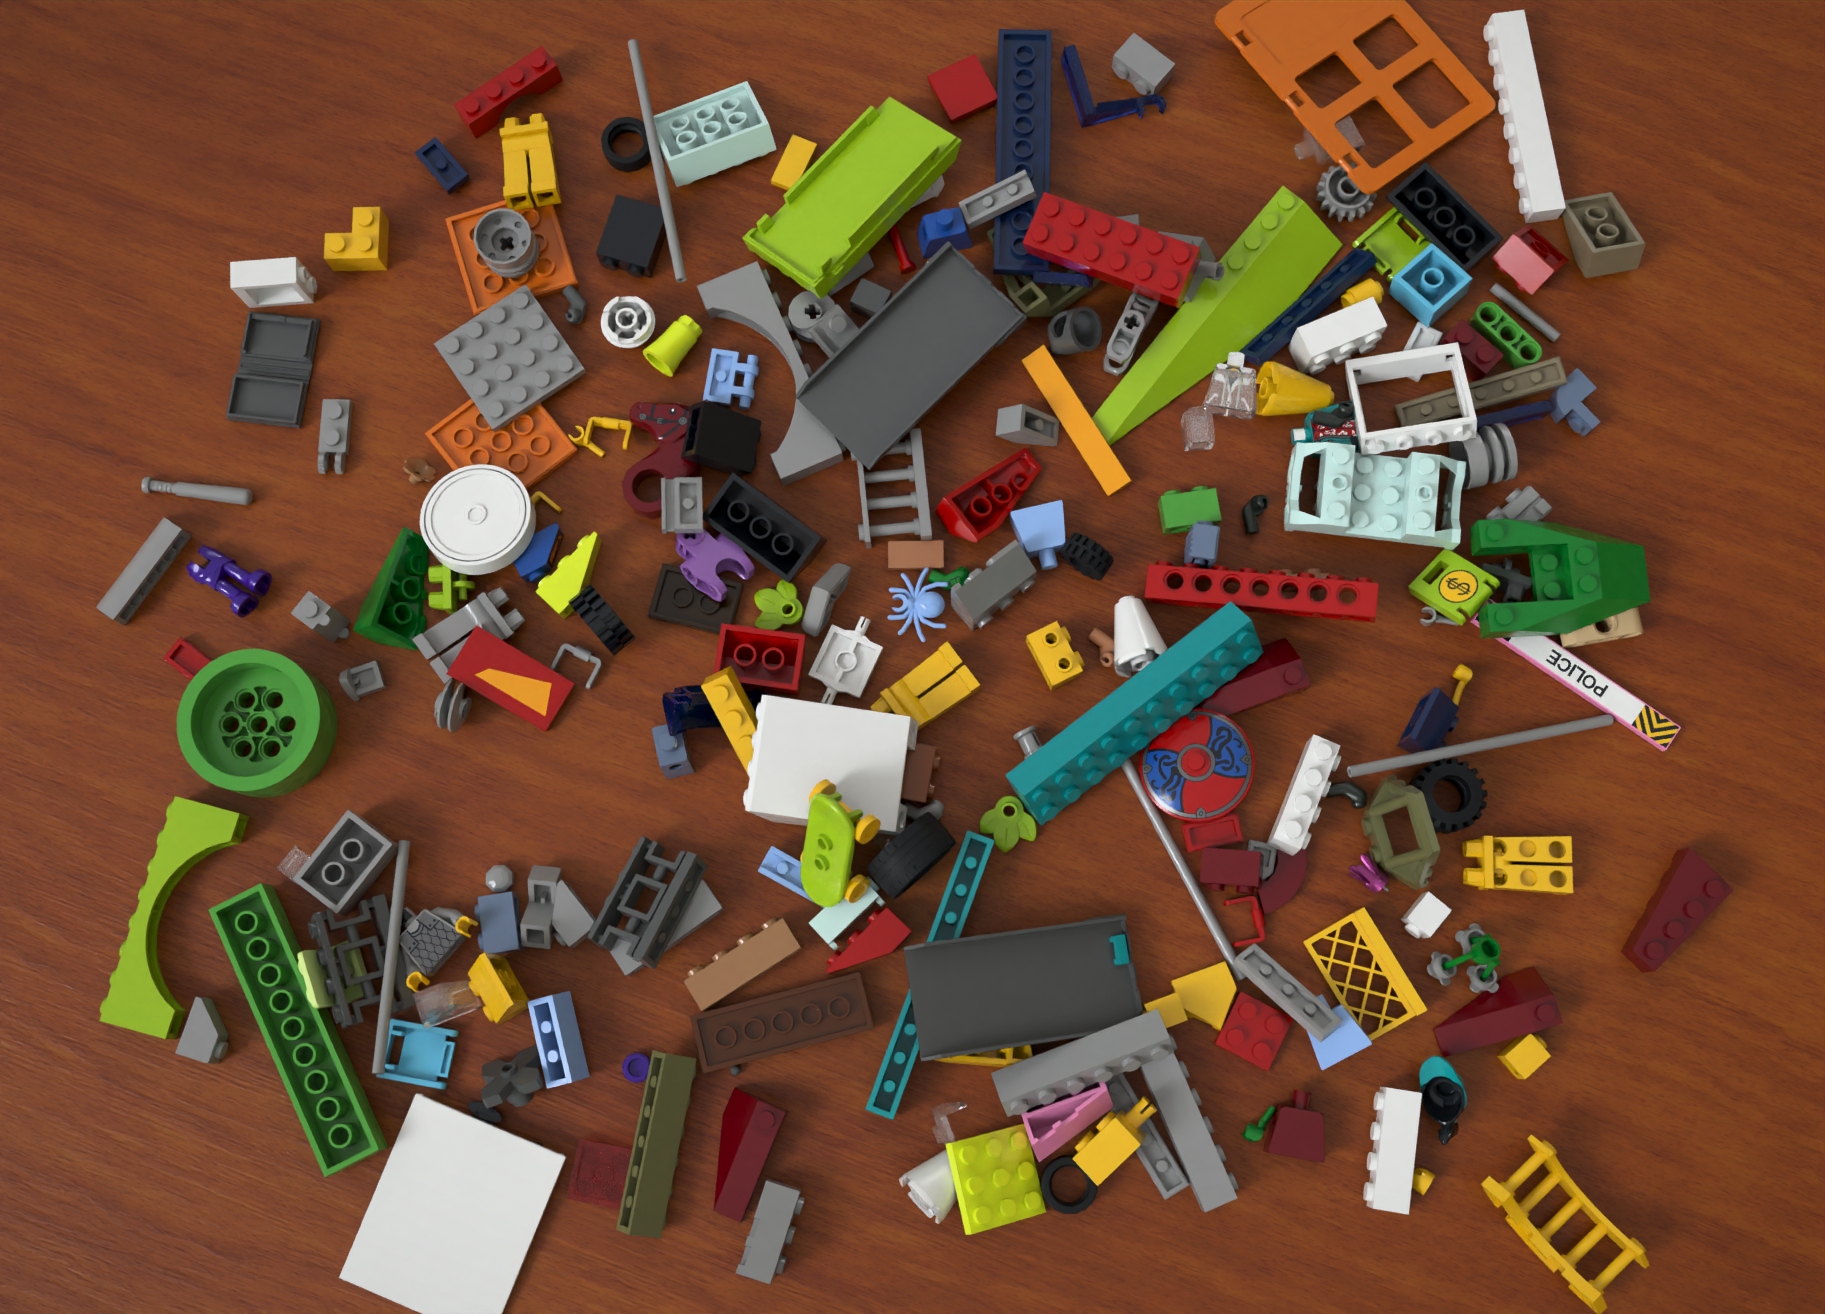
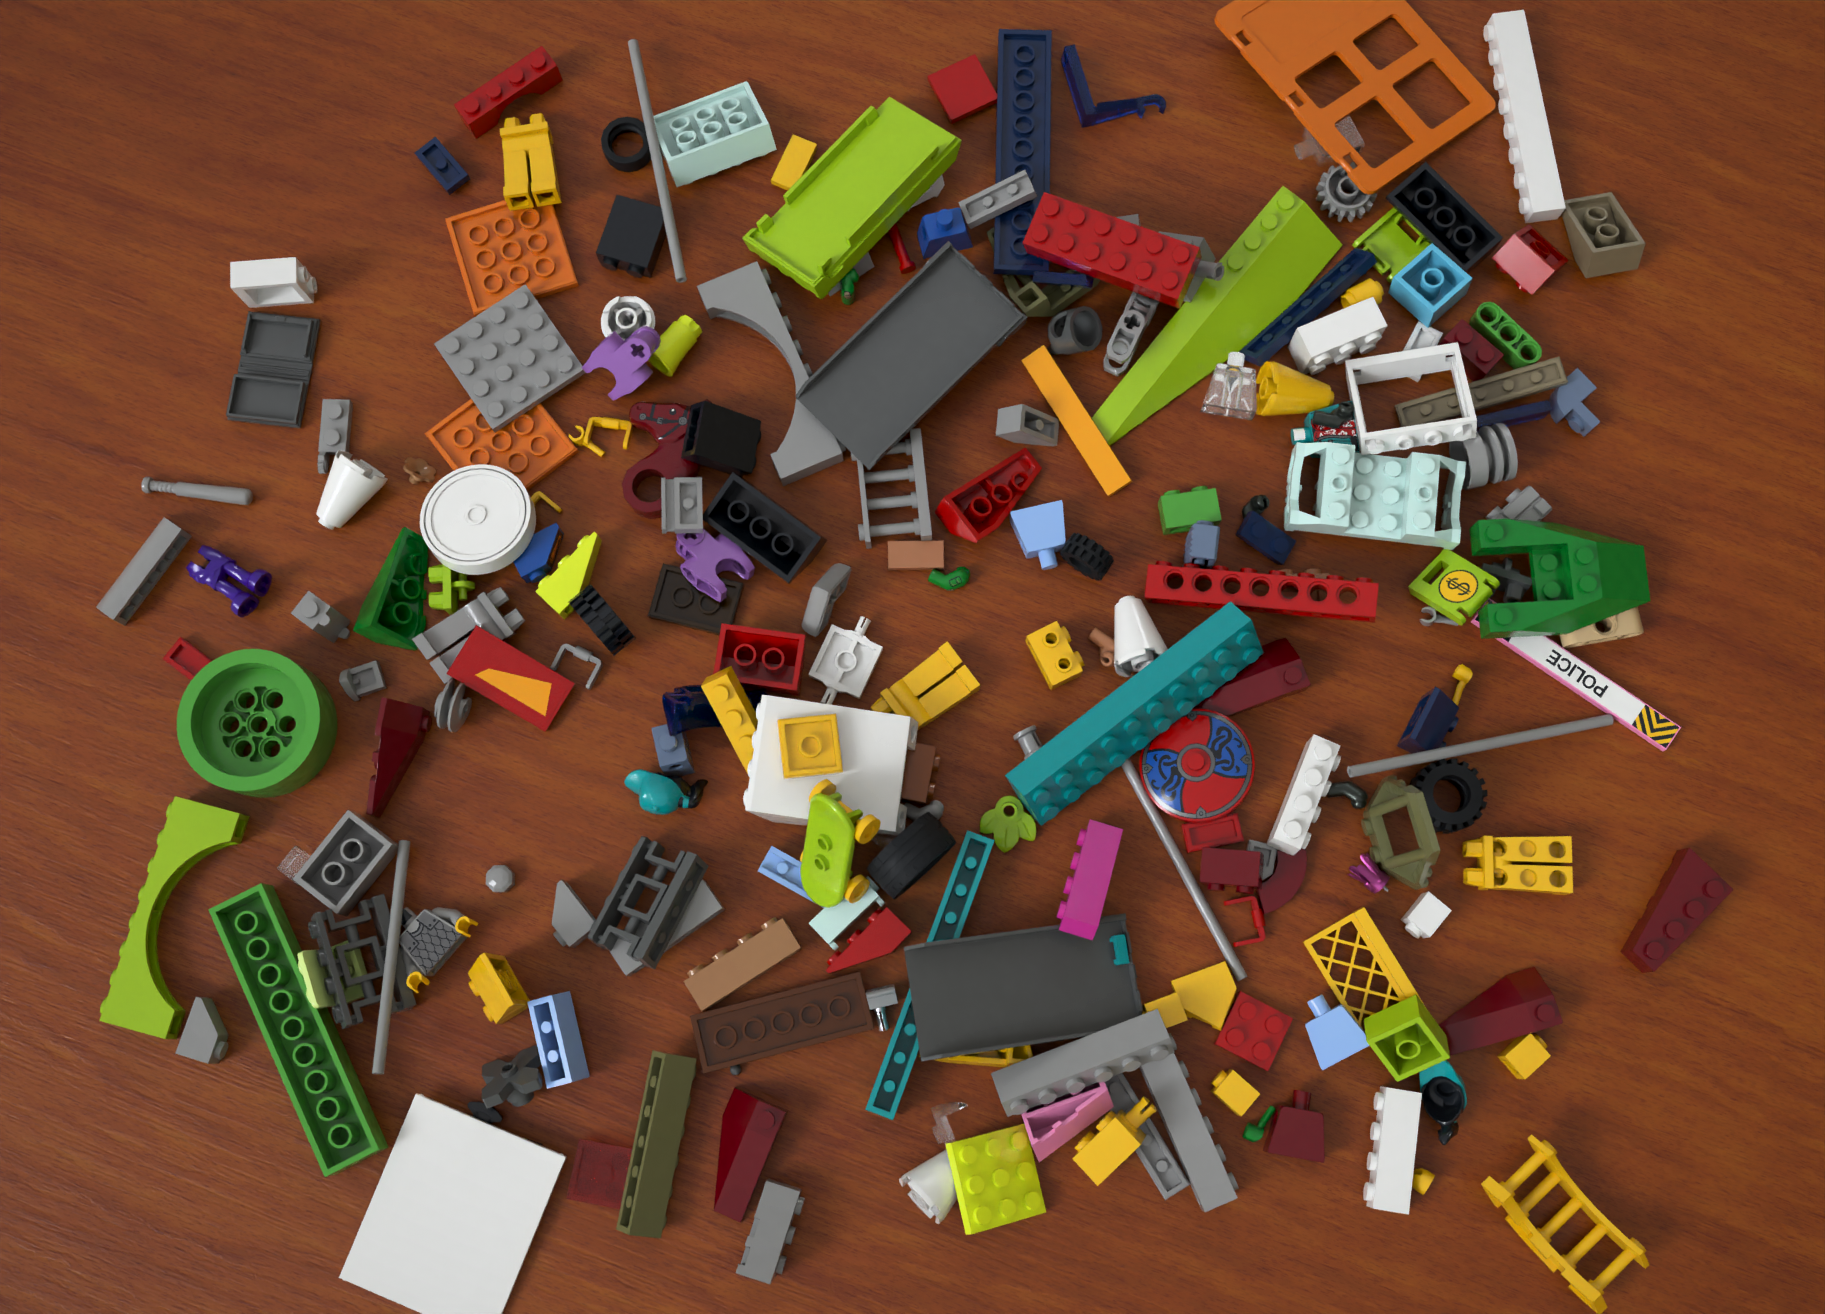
yellow brick [324,207,389,271] -> none
medium azure container [376,1018,459,1089] -> none
clear slope [412,980,482,1029] -> none
light grey wheel [473,208,539,278] -> none
sand blue brick [475,891,525,955] -> none
light grey brick [520,865,562,949] -> none
dark grey arm [562,285,587,324] -> none
dark purple tile [622,1053,651,1083] -> none
light blue plate [703,348,759,410] -> none
lime plate [754,579,804,631] -> none
light grey piece [788,290,835,343] -> none
light grey plate [807,304,859,358] -> none
dark grey brick [850,278,892,319] -> none
light blue animal [887,567,949,642] -> none
light grey wedge [951,539,1037,631] -> none
black tyre [1041,1155,1097,1214] -> none
light grey brick [1111,33,1175,99] -> none
clear brick [1181,406,1215,451] -> none
light grey plate [1233,943,1343,1043] -> none
plant [1427,923,1501,993] -> none
light grey bar [1490,282,1561,342] -> none
none -> white cone [316,450,388,530]
none -> dark red wedge [366,697,432,818]
none -> medium lavender piece [581,326,661,401]
none -> teal hair [624,769,708,815]
none -> yellow tile [777,714,843,779]
none -> green arm [840,268,859,305]
none -> light grey piece [866,984,898,1031]
none -> dark pink brick [1056,819,1123,941]
none -> yellow brick [1210,1069,1260,1117]
none -> dark blue plate [1235,511,1296,565]
none -> lime brick [1364,995,1450,1082]

